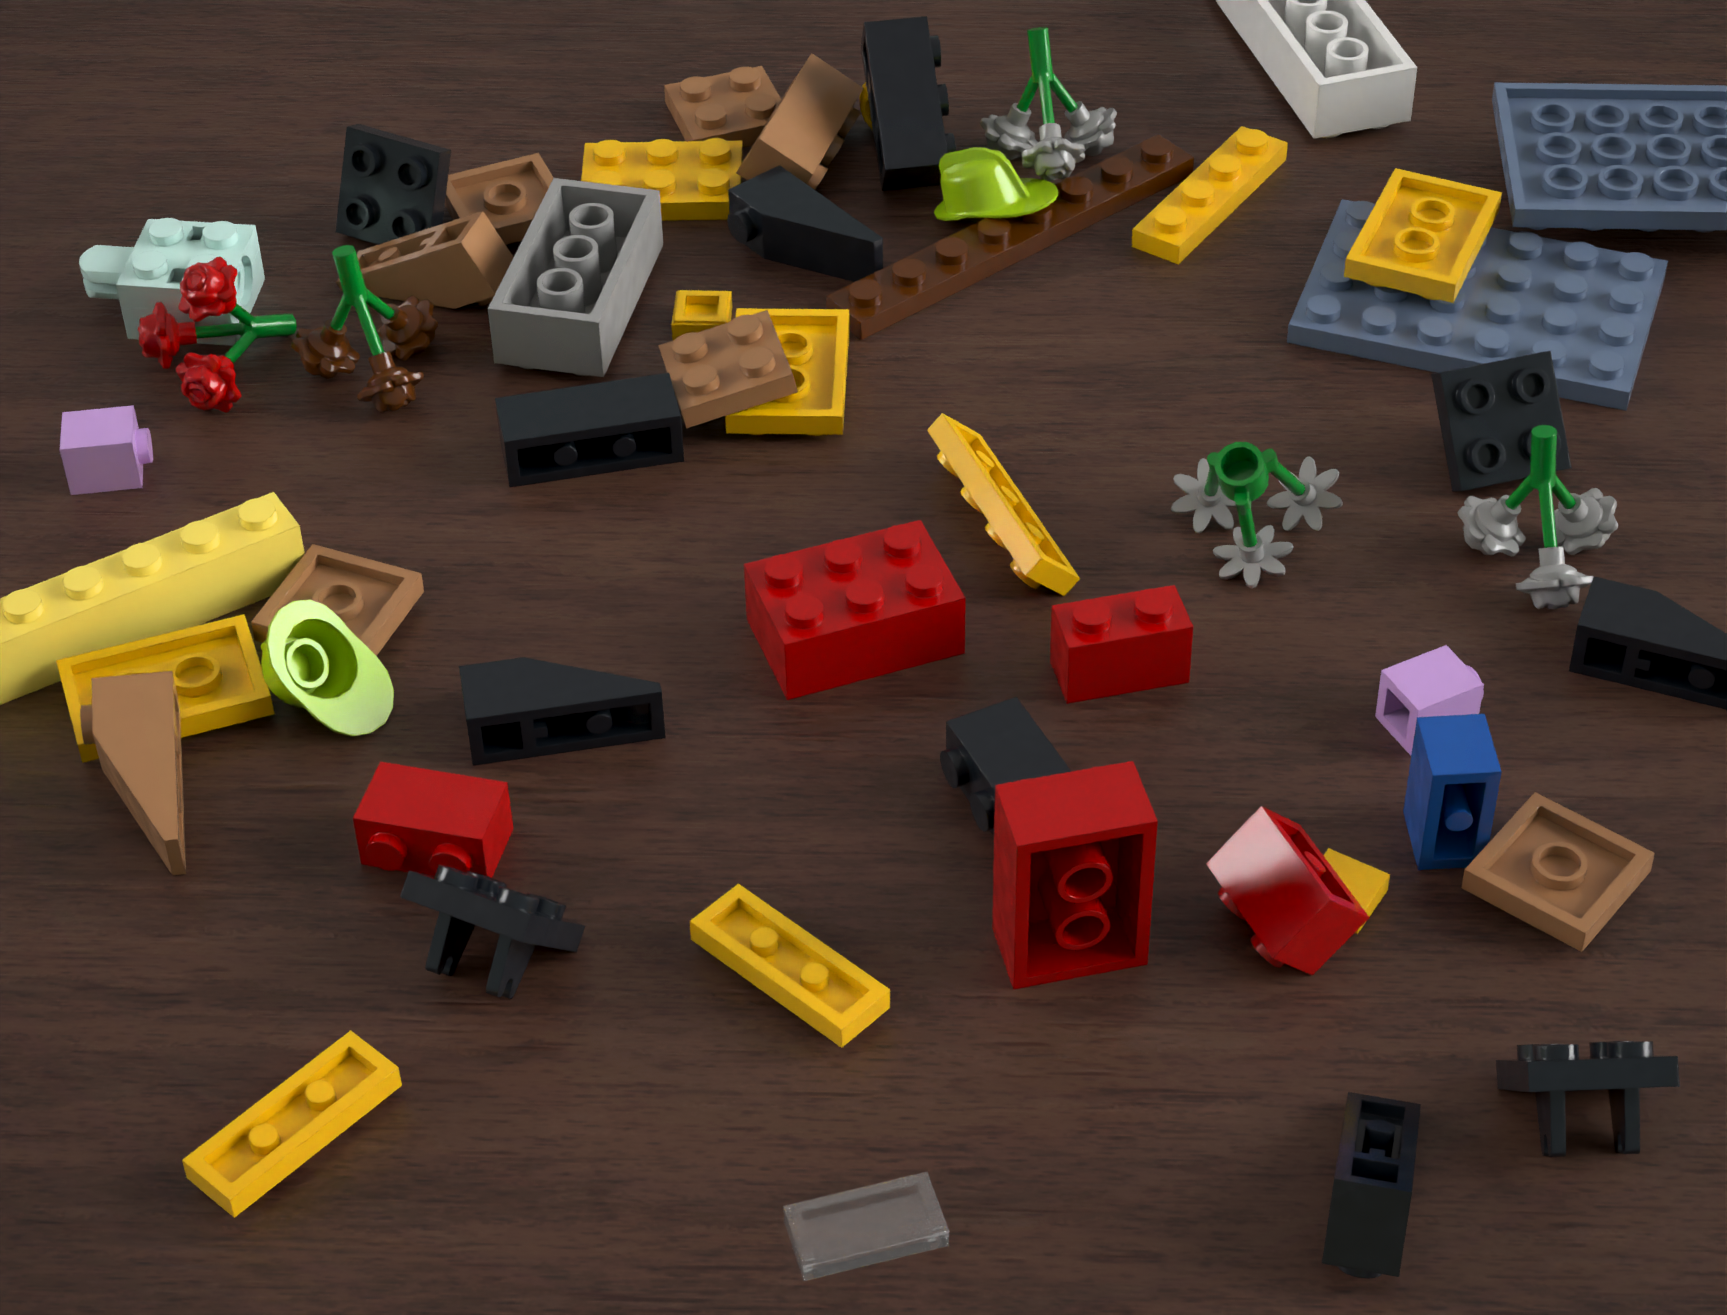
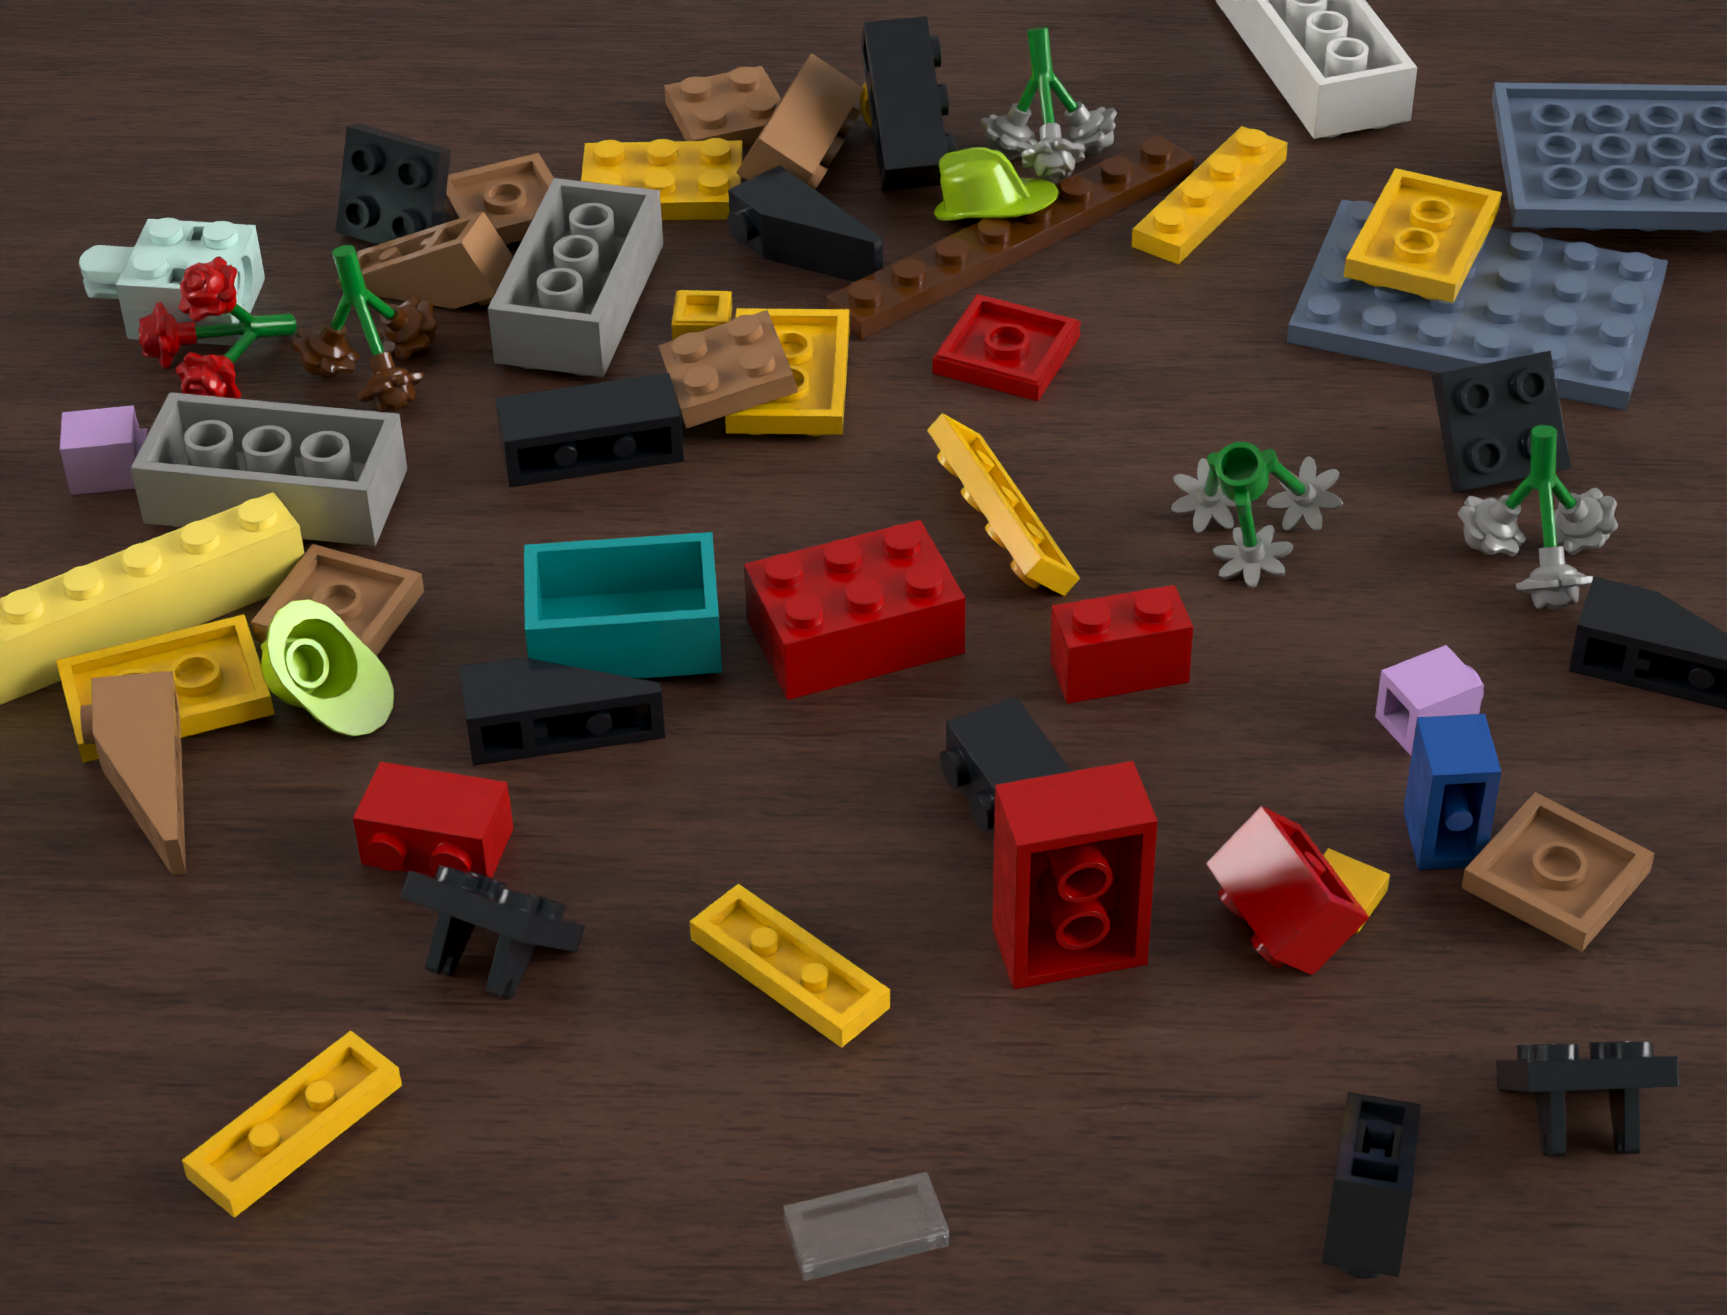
none -> light grey brick [131,392,408,546]
none -> teal piece [524,532,722,679]
none -> red tile [932,294,1081,401]

